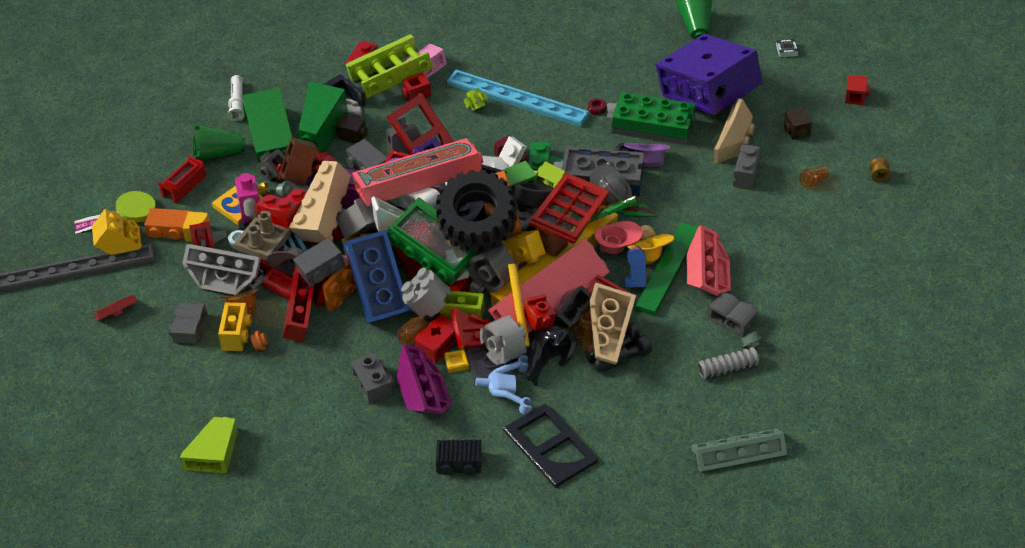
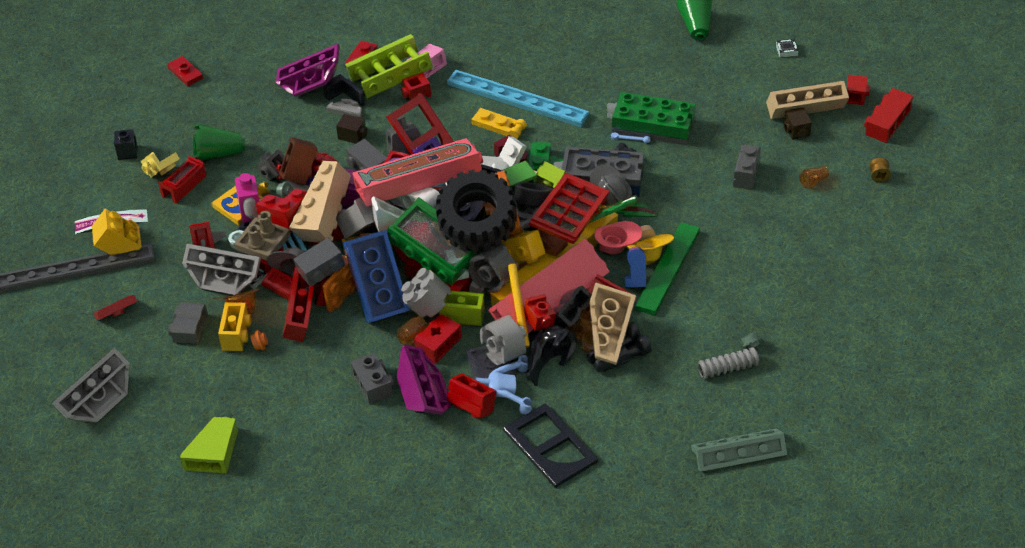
lime tile [116,191,155,223] -> none
orange brick [145,208,189,240] -> none
yellow brick [182,211,210,242] -> none
white pin [228,75,245,121] -> none
green slope [242,87,292,162] -> none
green slope [298,81,348,153] -> none
black brick [436,439,482,475] -> none
yellow tile [444,349,469,373] -> none
red wing [450,307,491,349] -> none
lime gear [464,88,488,111] -> none
dark red tile [588,98,607,116] -> none
medium lavender piece [624,143,670,167] -> none
dark purple gear [655,34,763,115] -> none
coral wedge [687,225,731,296] -> none
dark grey brick [707,292,758,336] -> none
tan wedge [714,98,755,163] -> none
none -> light grey wedge [52,347,129,423]
none -> black brick [114,129,138,160]
none -> light yellow bracket [141,152,180,178]
none -> red plate [167,56,203,87]
none -> magenta wedge [276,44,340,97]
none -> red brick [446,373,497,418]
none -> yellow plate [471,108,527,139]
none -> light blue hinge [611,132,651,144]
none -> tan brick [766,81,849,119]
none -> red brick [864,88,913,143]

